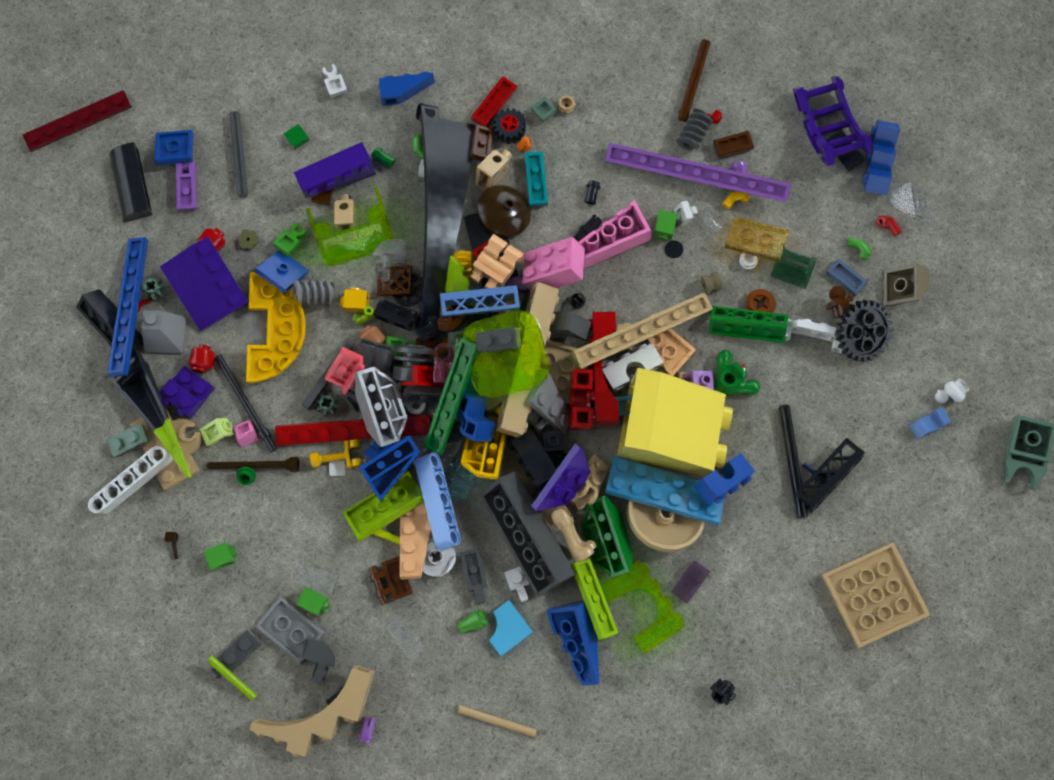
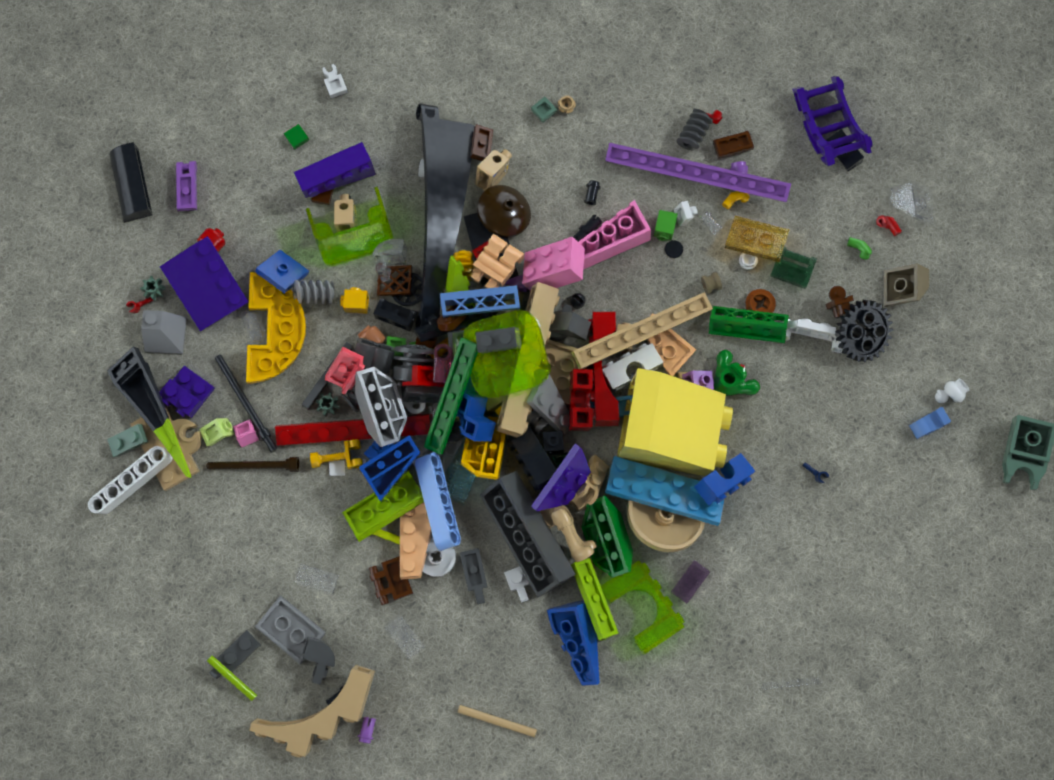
dark red plate [22,90,132,152] -> none
black panel [76,289,144,347] -> none
blue tile [107,237,148,377] -> none
blue plate [154,130,194,166] -> none
dark brown hand [165,531,178,559] -> none
red head [188,344,215,374] -> none
bright green brick [203,542,237,572] -> none
dark grey axle [229,111,248,198] -> none
green plate [236,467,256,485] -> none
olive plant [237,229,259,249] -> none
bright green plate [273,223,306,256] -> none
bright green brick [296,587,330,616] -> none
lime arm [353,306,374,325] -> none
green pin [371,147,396,169] -> none
blue slope [379,72,435,106] -> none
bright green arm [412,134,424,159] -> none
bright green cone [458,609,489,634] -> none
red plate [471,76,518,127] -> none
medium azure tile [489,600,533,656] -> none
black wheel [493,108,526,144] -> none
orange plate [516,136,532,152] -> none
teal plate [525,151,548,207] -> none
reddish brown axle [678,39,711,122] -> none
black gear [710,679,736,705] -> none
black axle [779,404,808,518] -> none
black fence [795,438,865,513] -> none
tan plate [821,542,930,648] -> none
sand blue tile [826,258,868,296] -> none
blue brick [862,120,900,196] -> none

